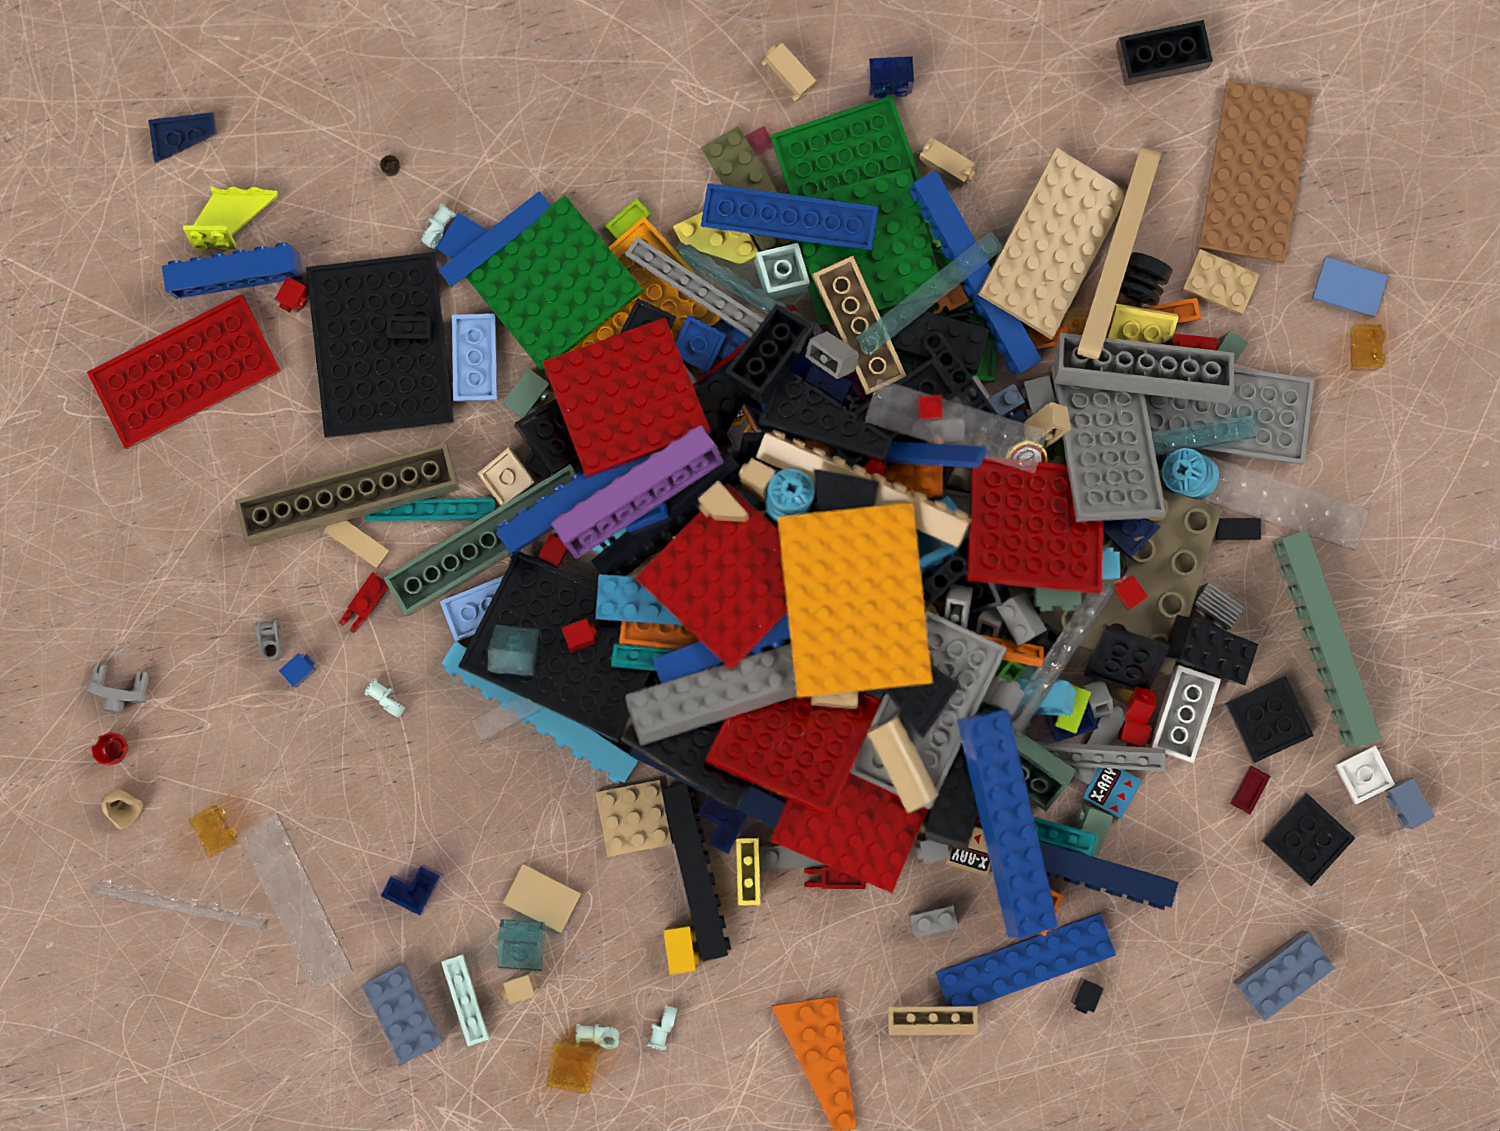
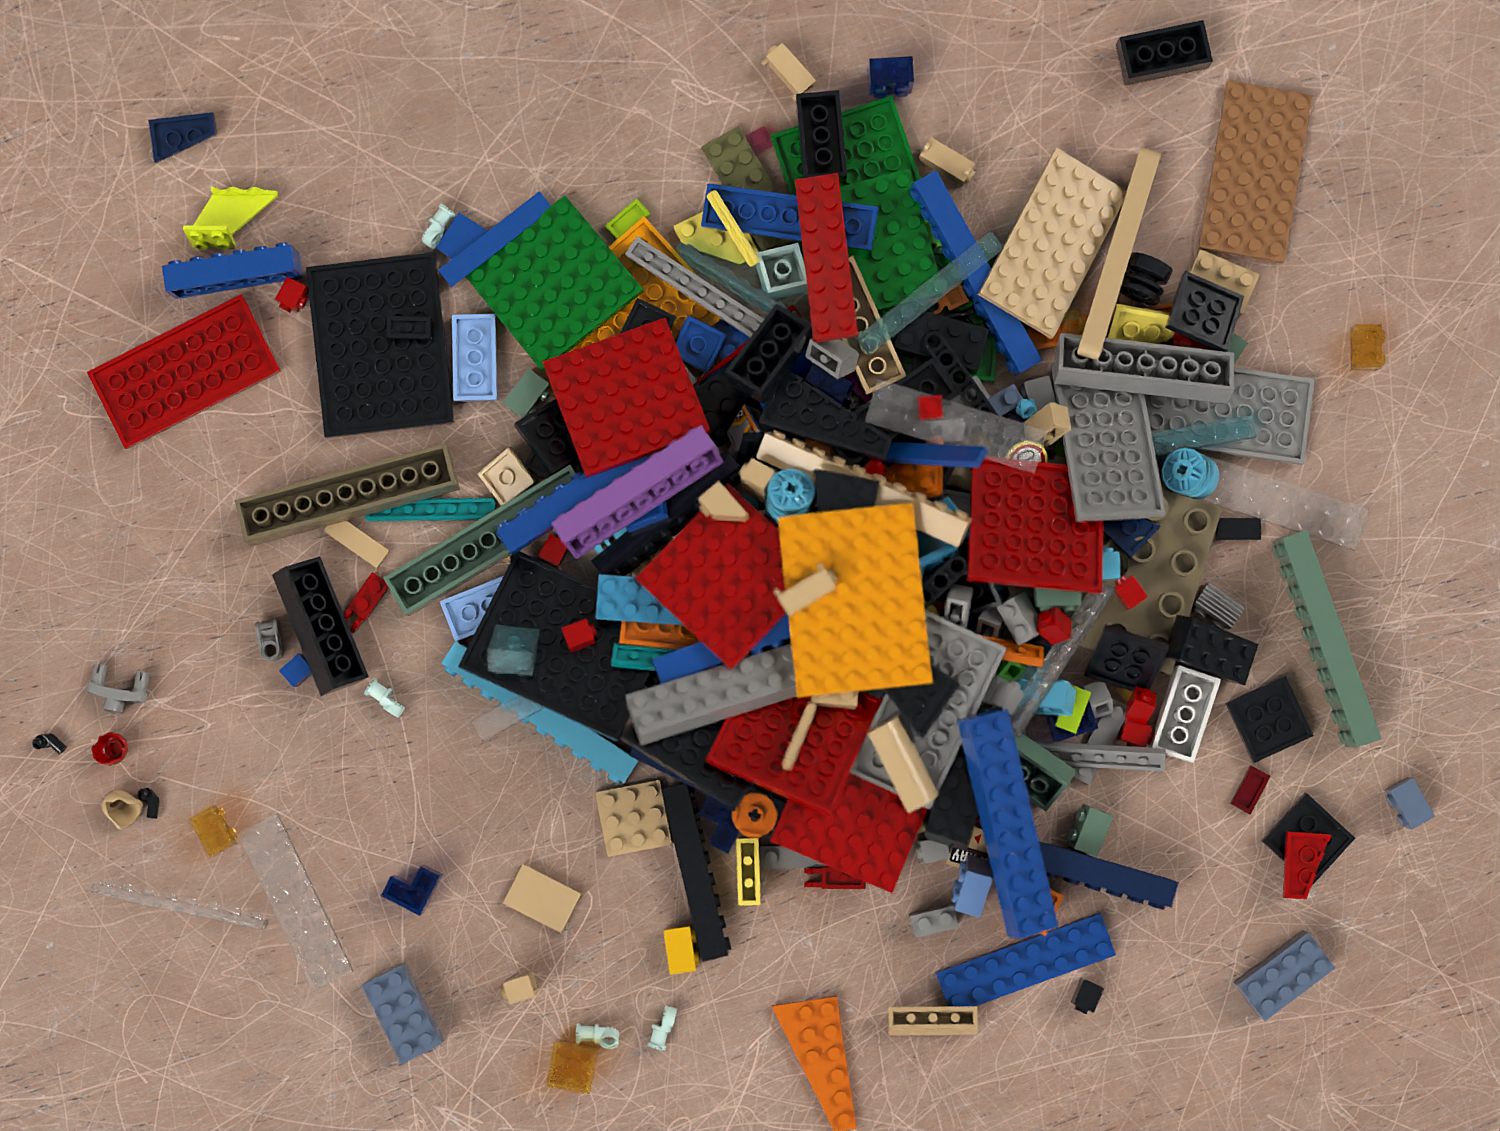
dark brown bush [380,155,400,176] -> none
light aqua plate [441,954,490,1046] -> none
clear light blue slope [497,919,545,971] -> none
teal tile [1033,816,1099,857] -> none
tile [1082,768,1142,819] -> none
medium blue tile [1312,257,1388,318] -> none
white plate [1335,746,1395,804] -> none
none -> black arm [32,733,67,755]
none -> black arm [137,788,160,819]
none -> black brick [272,556,369,696]
none -> light yellow axle [707,190,760,267]
none -> orange plate [732,793,777,838]
none -> tan brick [774,562,837,616]
none -> tan tile [782,702,817,771]
none -> red plate [795,173,858,343]
none -> black brick [796,90,847,182]
none -> medium blue brick [951,854,993,918]
none -> medium azure plate [1016,399,1037,419]
none -> red brick [1037,607,1072,645]
none -> black plate [1165,271,1244,352]
none -> red wing [1282,831,1332,900]

